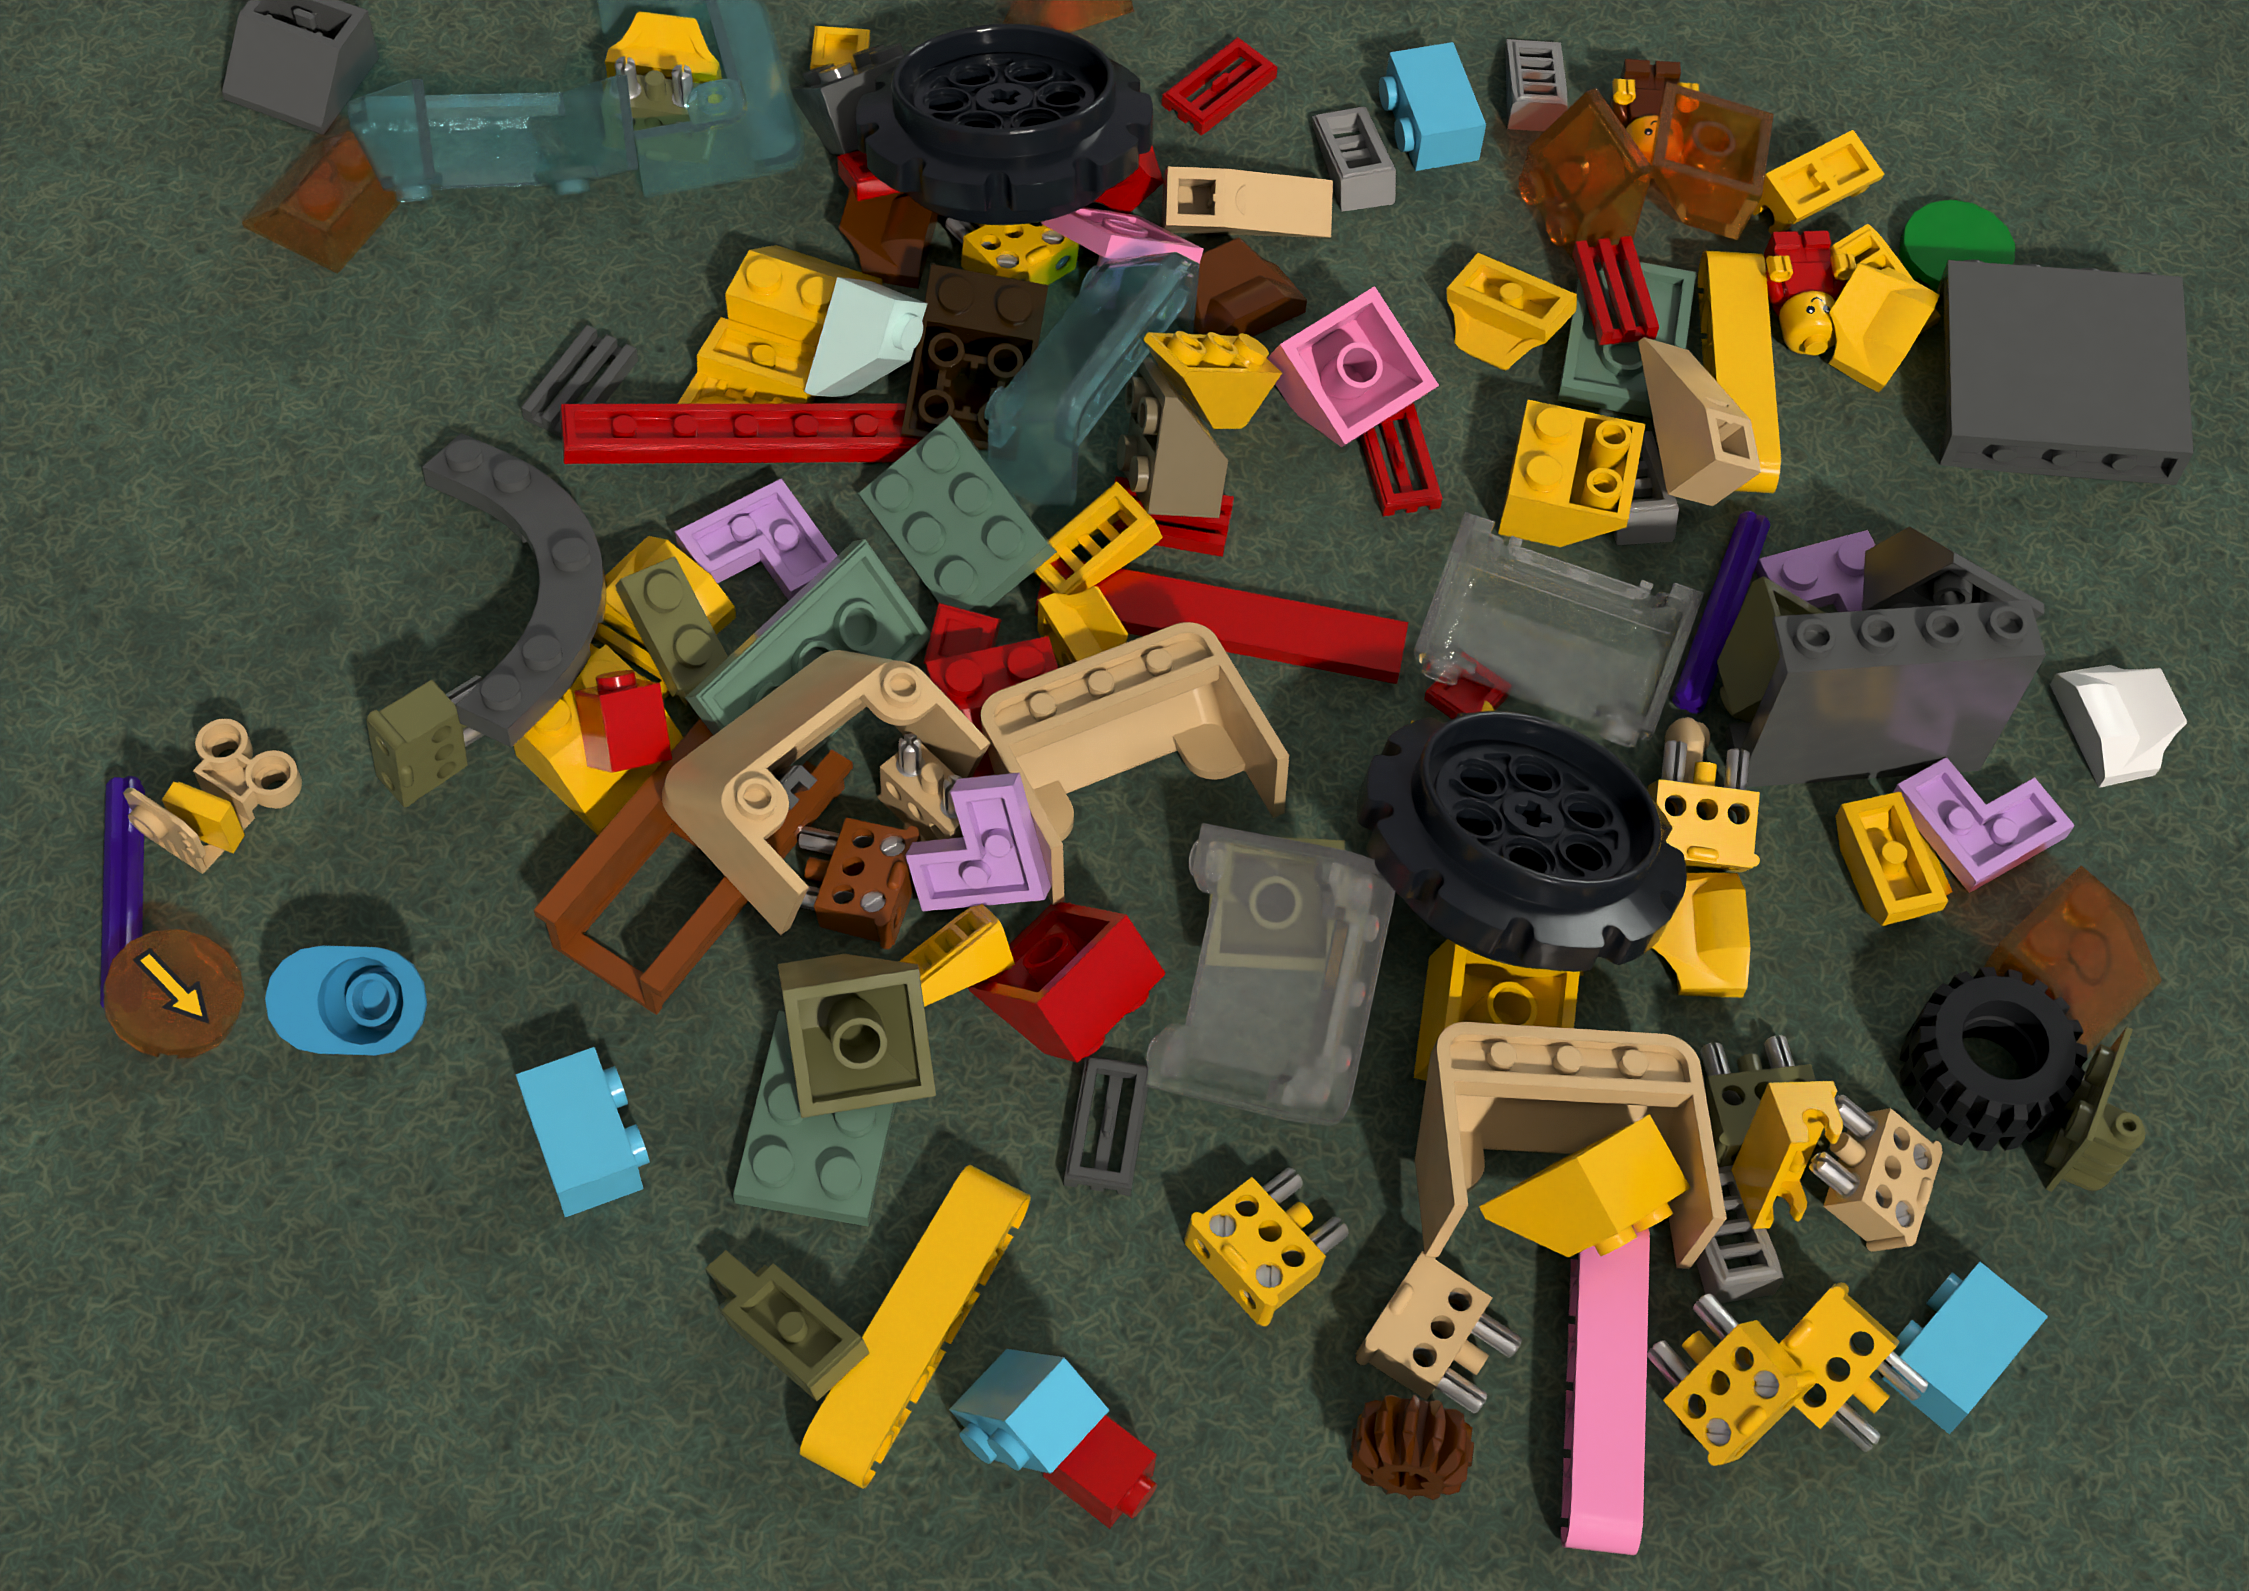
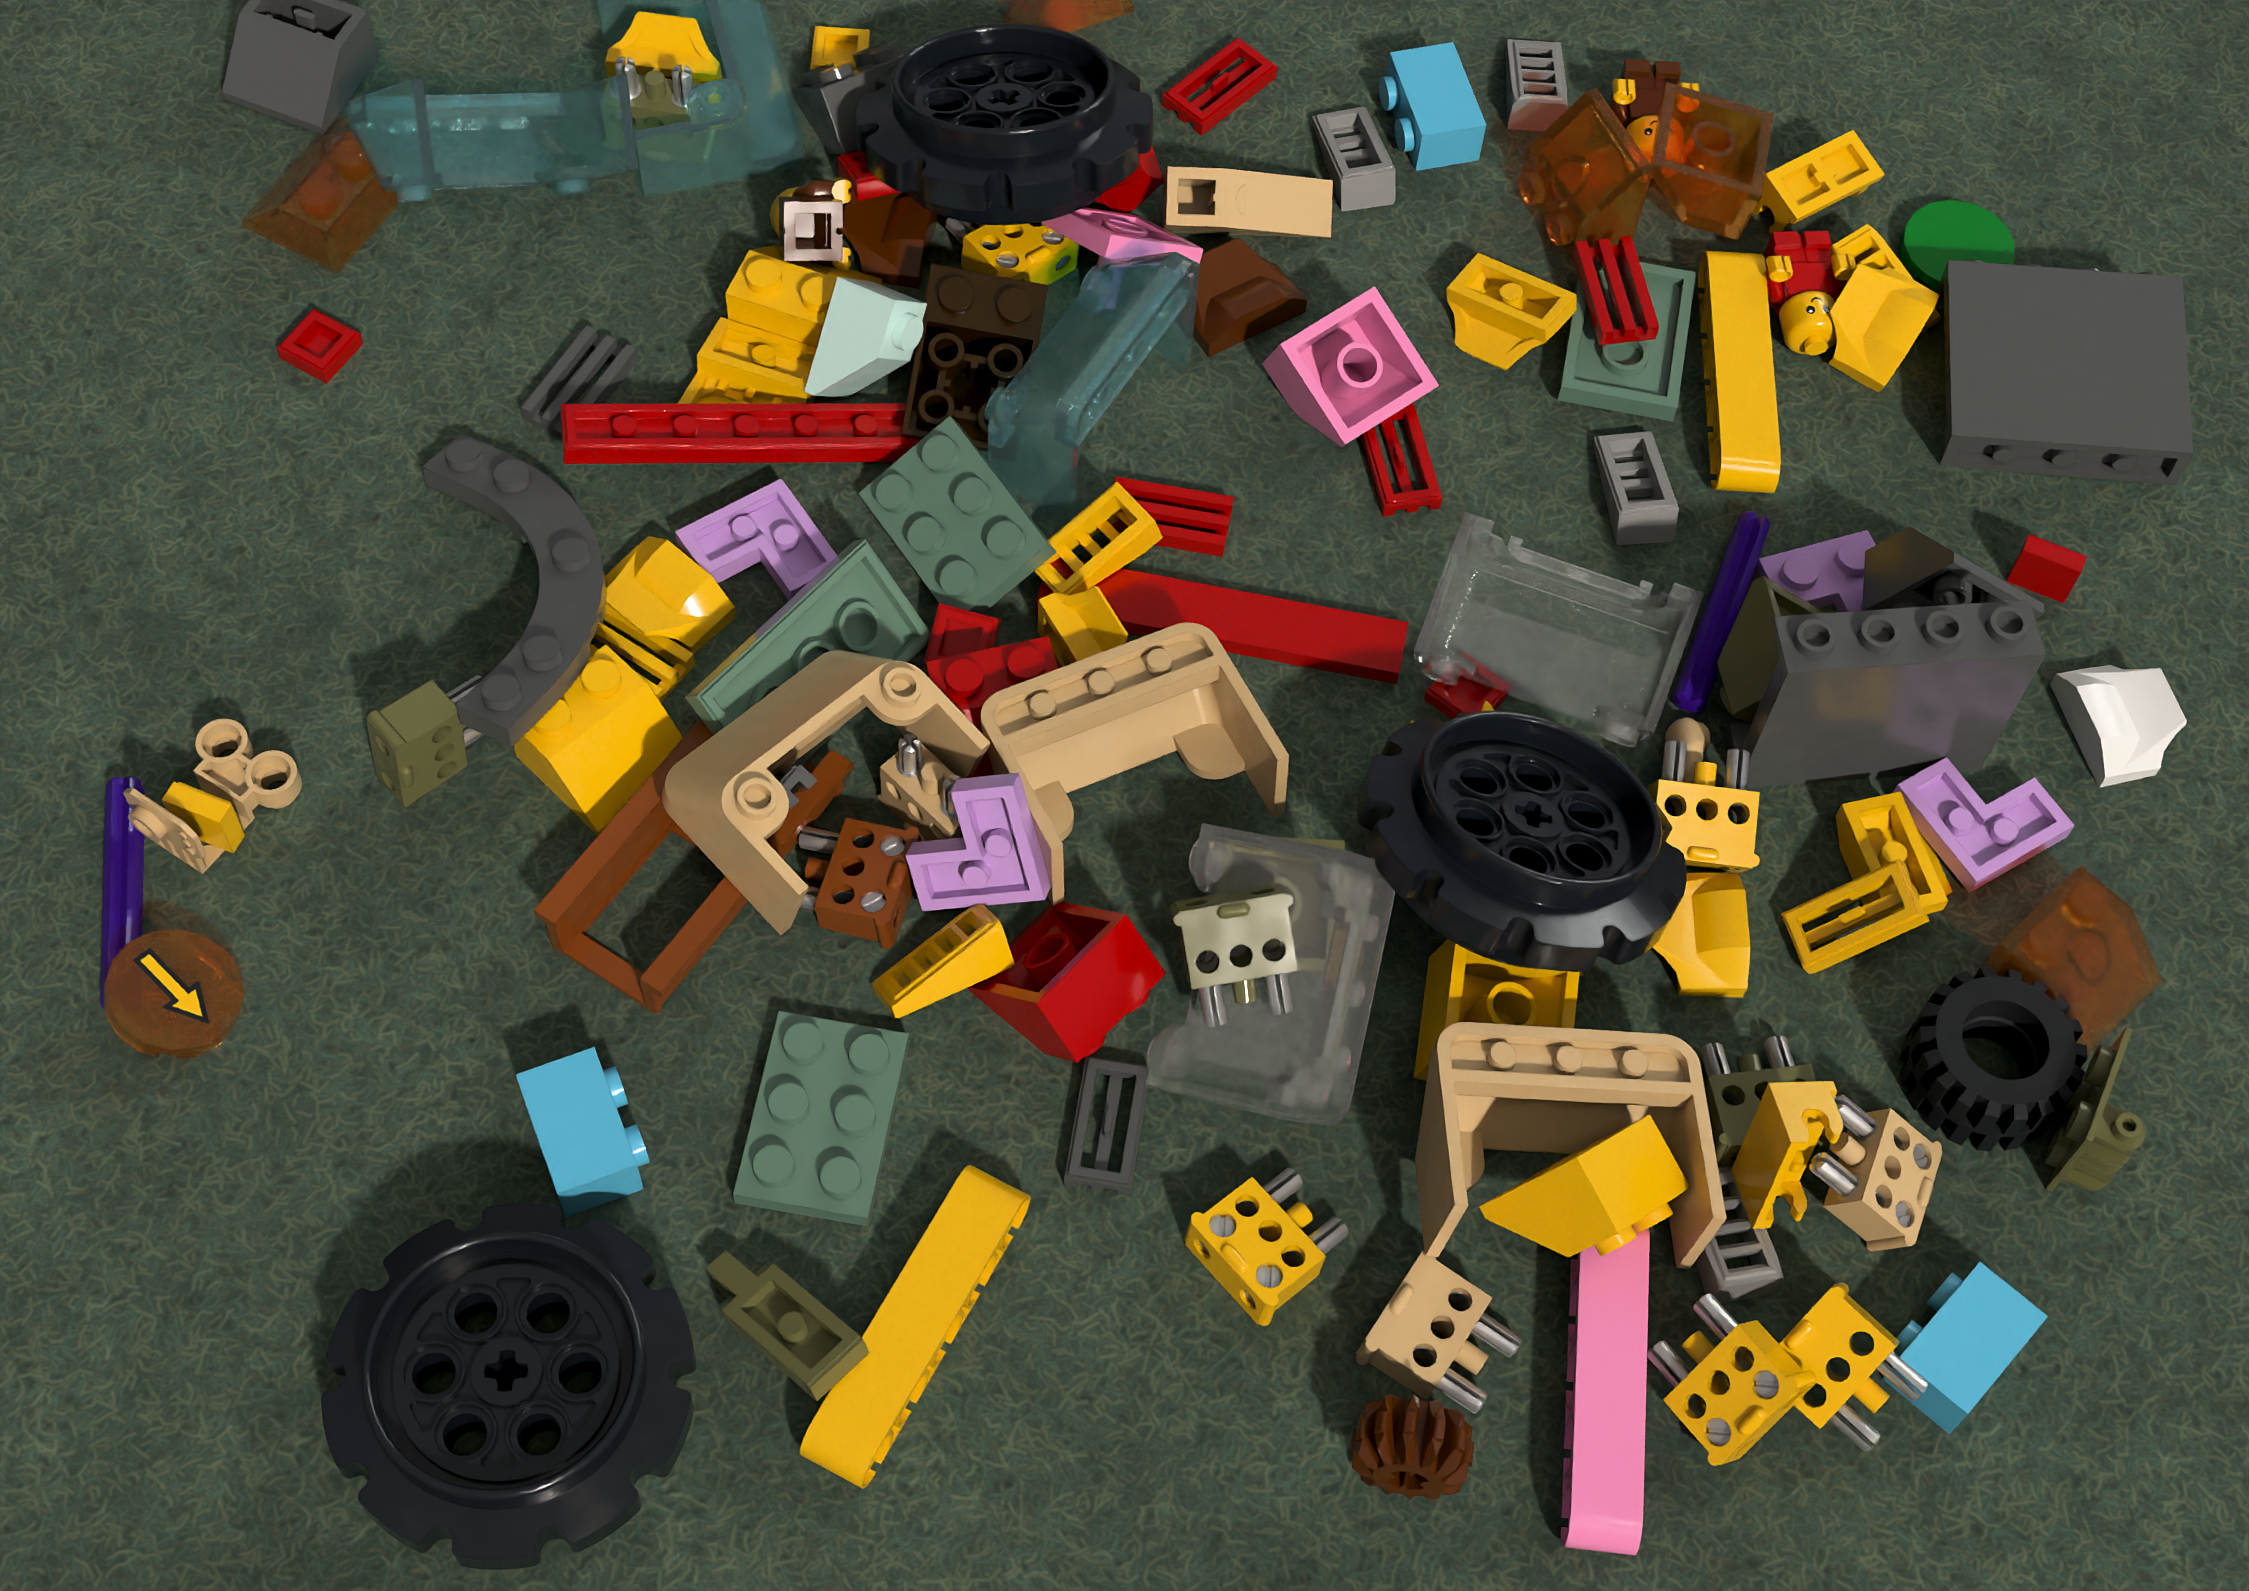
dark azure piece [265,945,427,1056] -> none
red brick [575,670,672,773] -> none
olive hinge [615,556,728,706] -> none
olive slope [777,954,936,1118] -> none
medium azure brick [949,1349,1109,1474] -> none
red brick [1043,1415,1158,1529] -> none
dark tan slope [1117,357,1228,518] -> none
yellow slope [1143,331,1282,429] -> none
yellow slope [1498,400,1646,547] -> none
tan slope [1638,337,1761,506] -> none
none -> red tile [276,308,363,384]
none -> black piece [321,1203,696,1570]
none -> piece [770,177,851,271]
none -> piece [1169,883,1298,1027]
none -> yellow tile [1781,859,1930,974]
none -> red tile [2007,534,2087,603]

